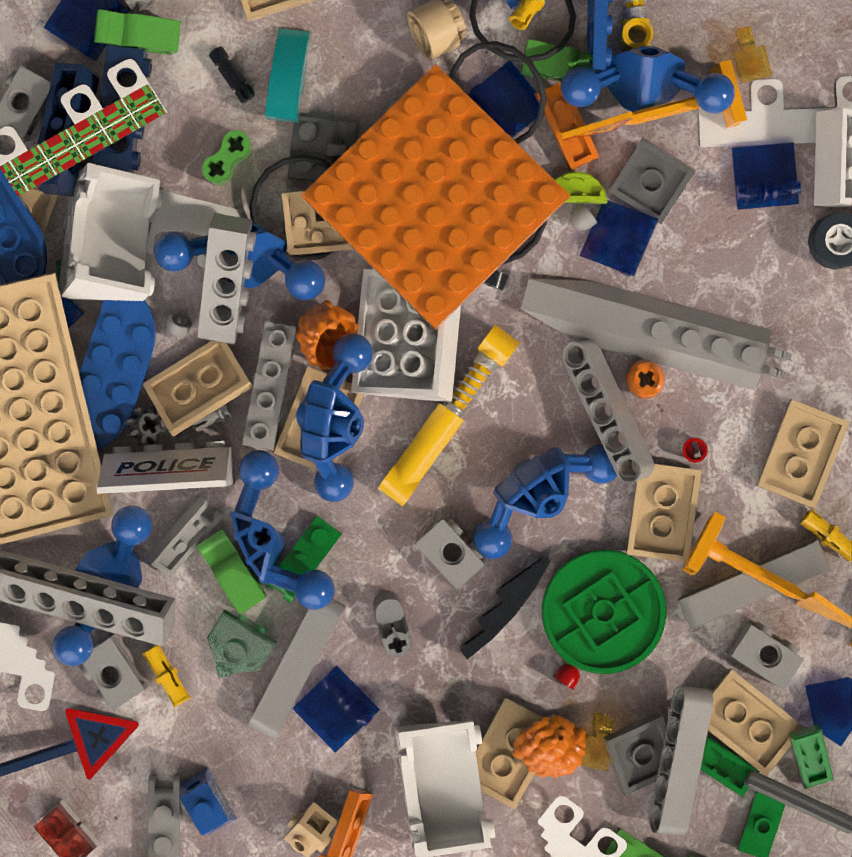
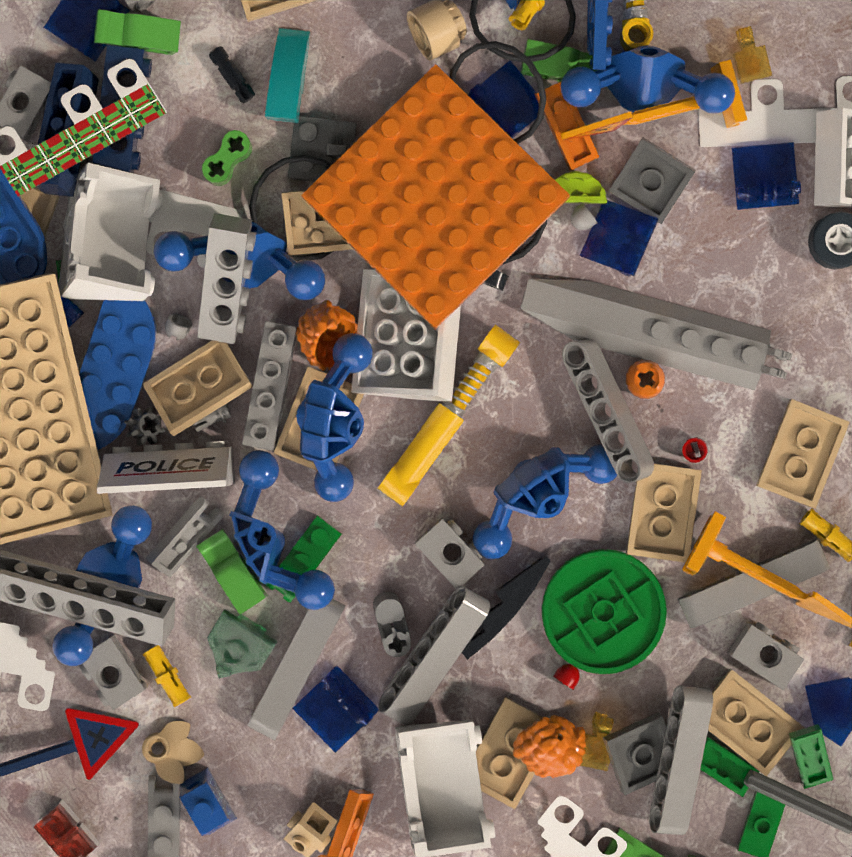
none -> tan plate [142,721,204,784]
none -> light grey beam [378,586,490,725]

